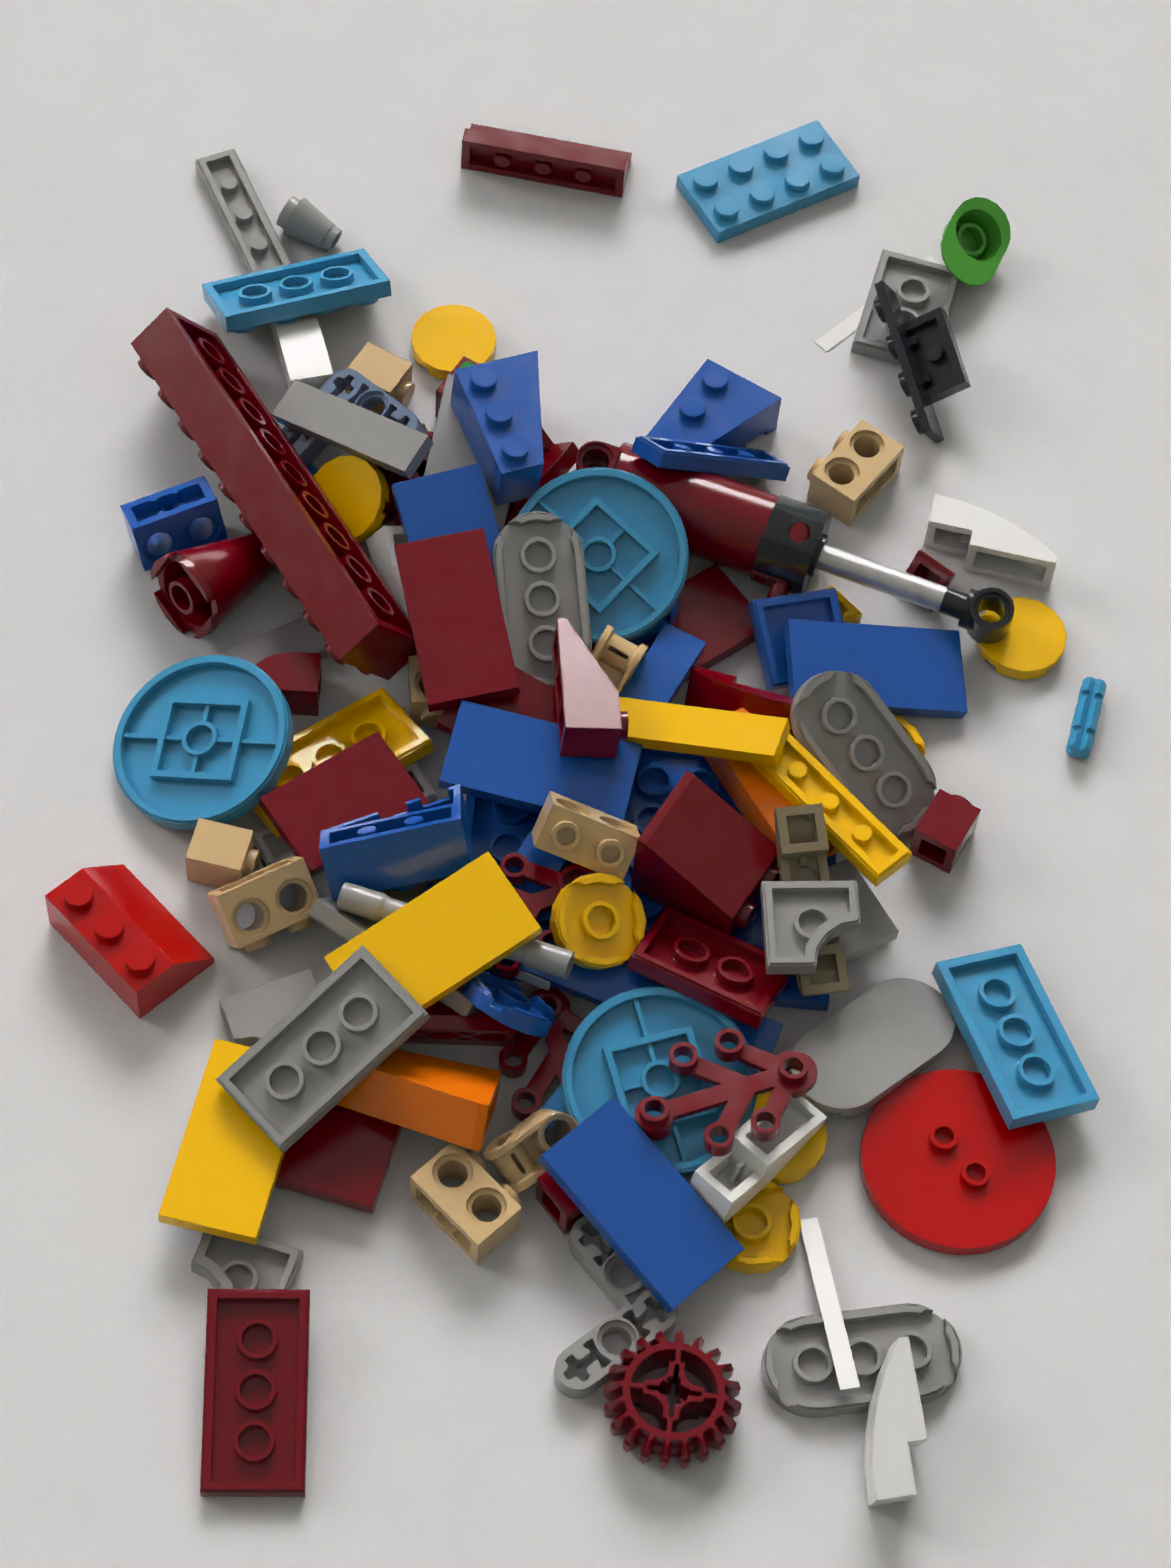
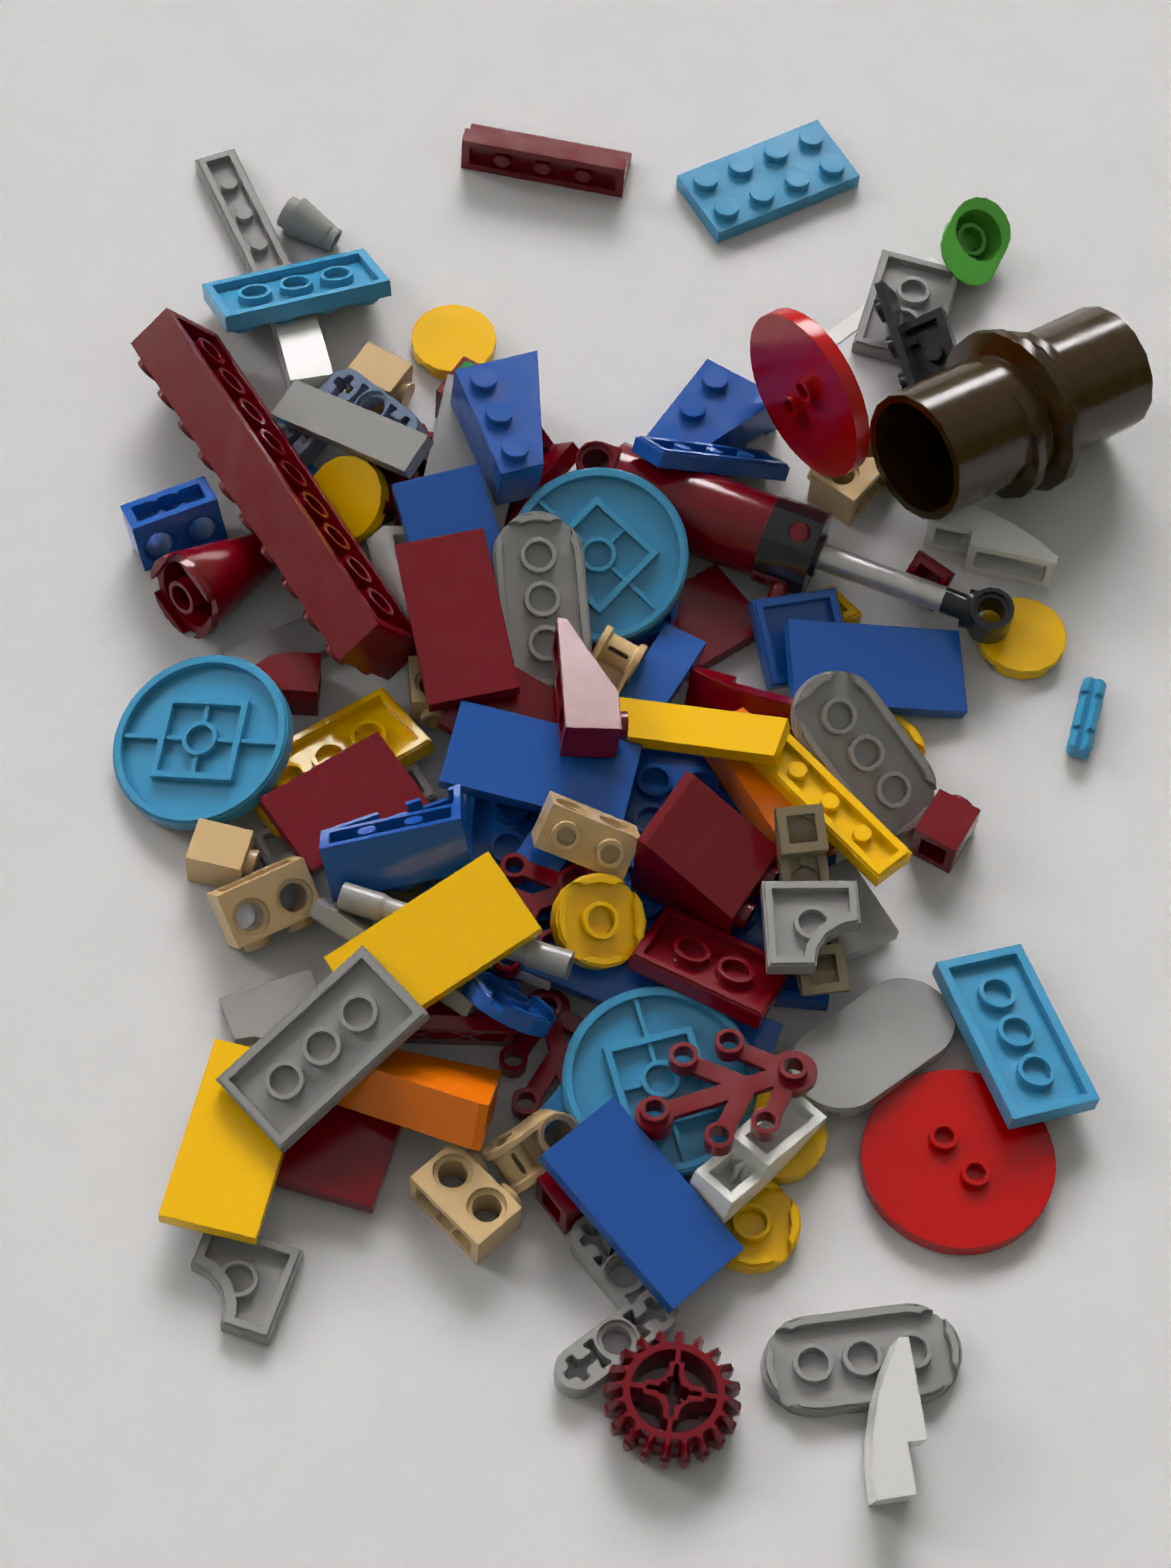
red slope [45,864,215,1019] -> none
dark red tile [200,1289,310,1497] -> none
white sticker [800,1217,860,1390] -> none
none -> red plate [750,308,870,478]
none -> dark brown piece [870,306,1153,520]

